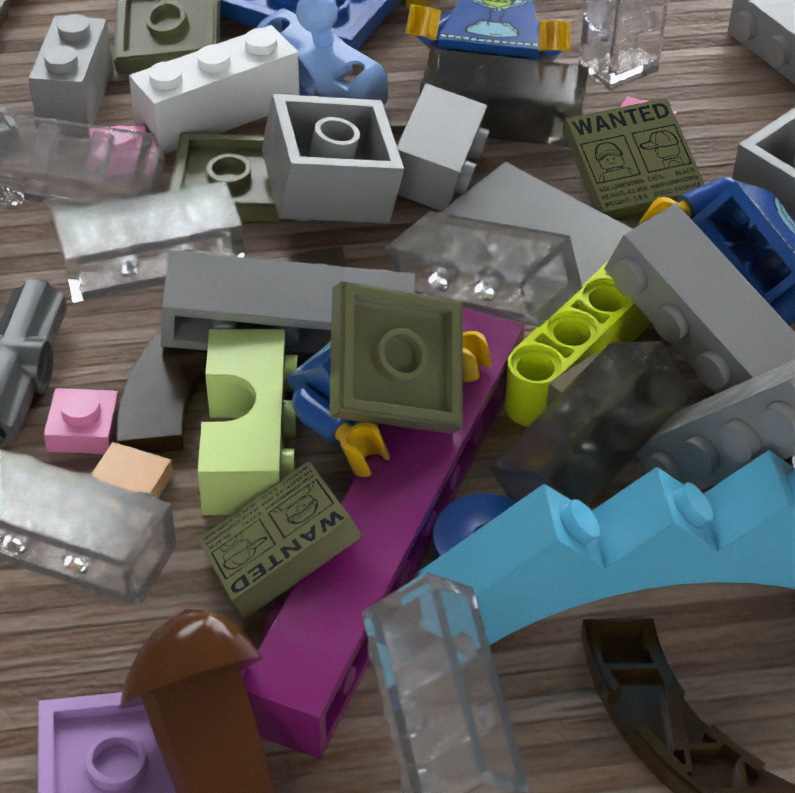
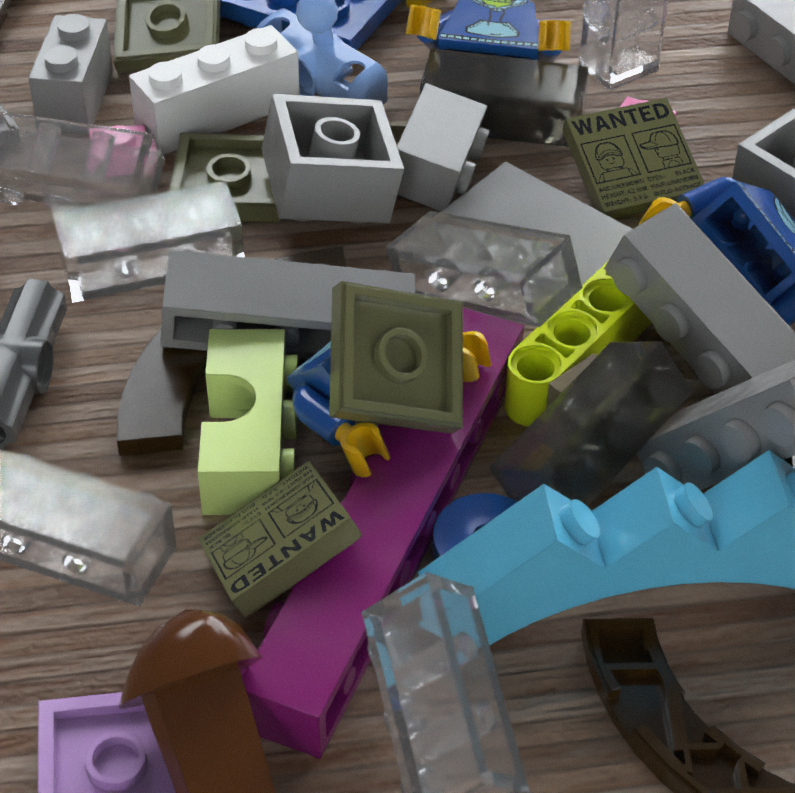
bright pink plate [44,388,120,454] -> none
light nougat tile [82,442,173,521] -> none

